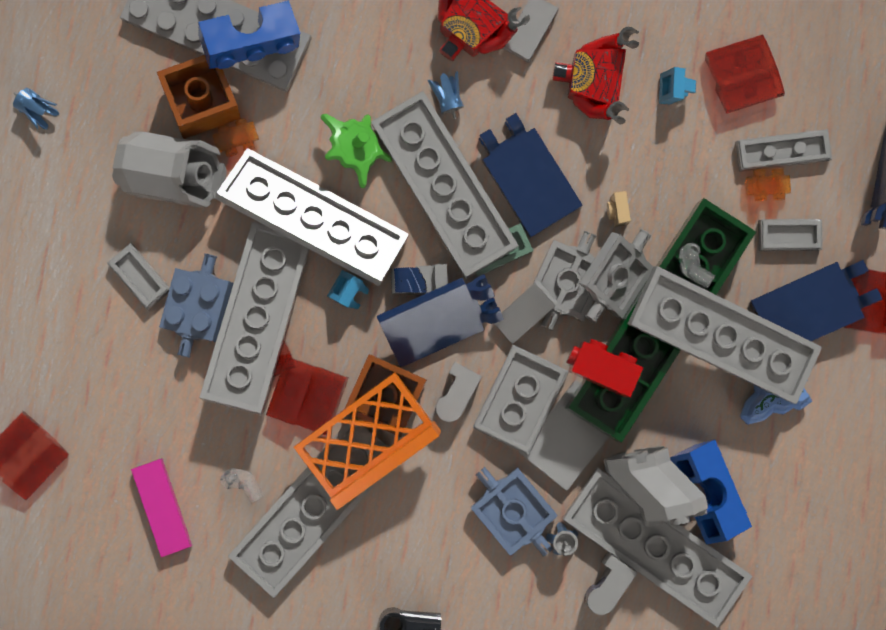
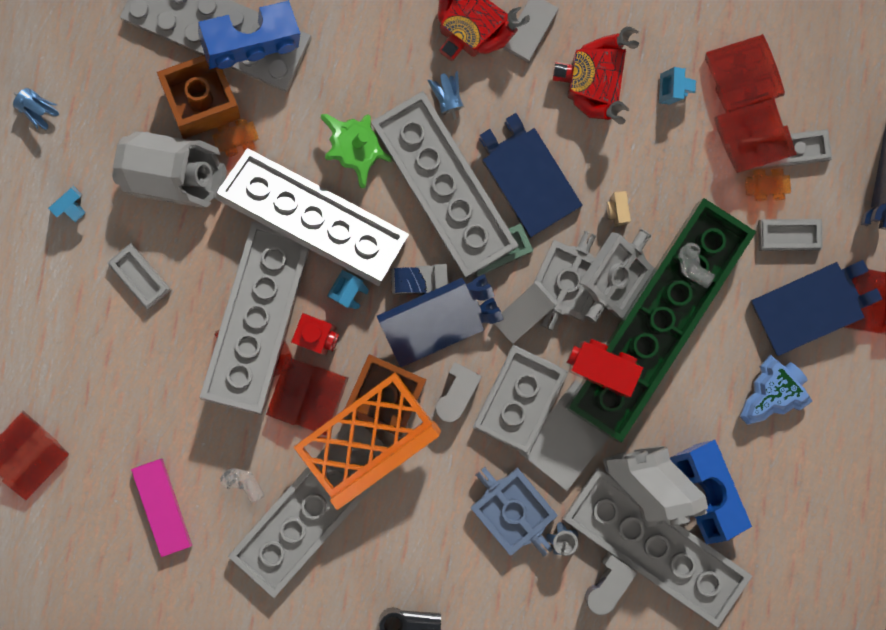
sand blue plate [159,253,234,358] -> none
light grey plate [628,266,822,404] -> none
none -> dark azure tile [48,185,86,222]
none -> red brick [291,313,340,355]
none -> clear red slope [714,98,797,173]

